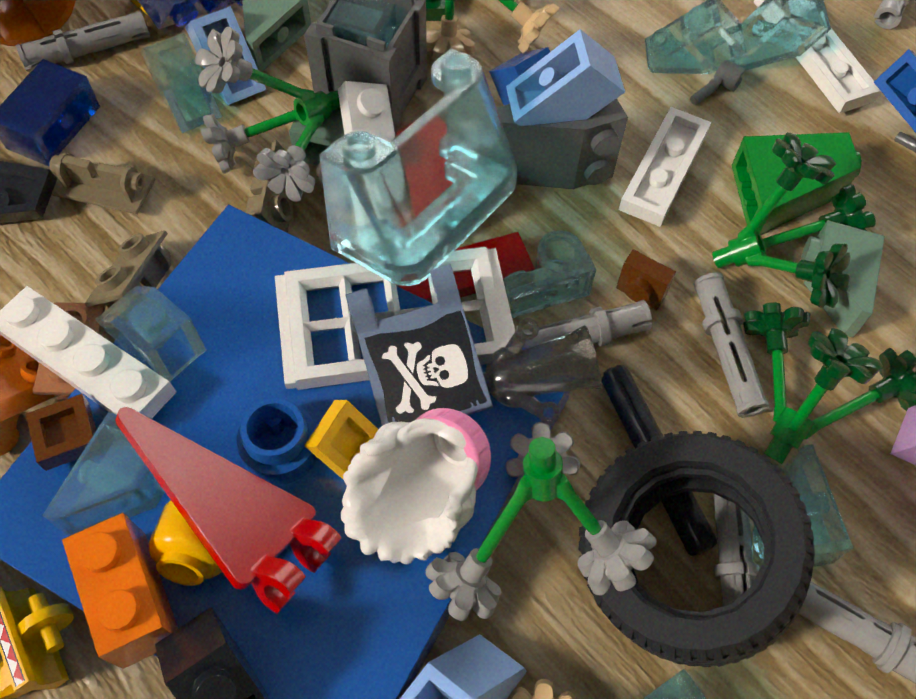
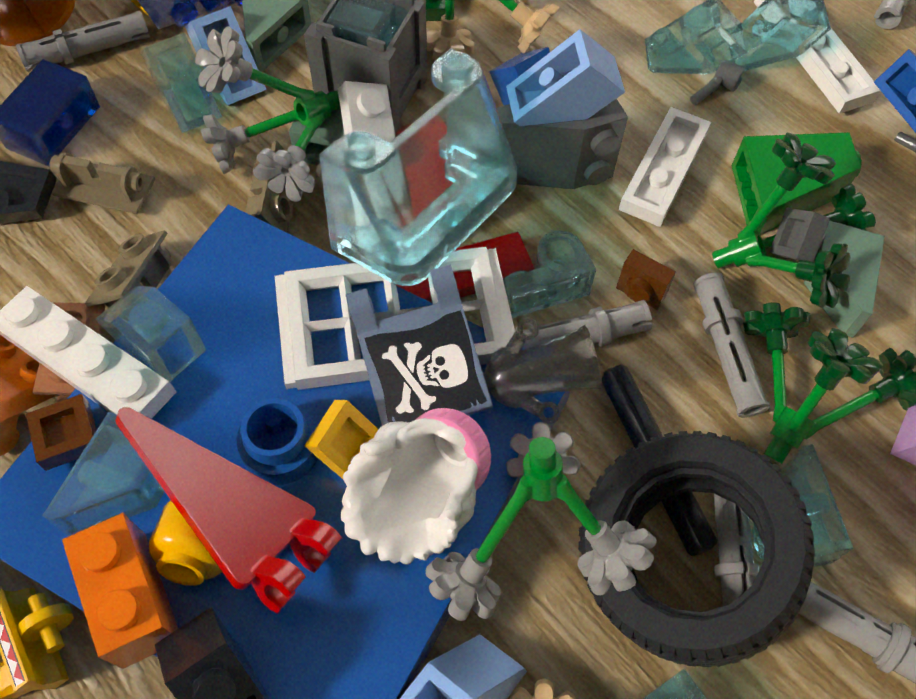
none -> dark grey plate [769,208,830,262]

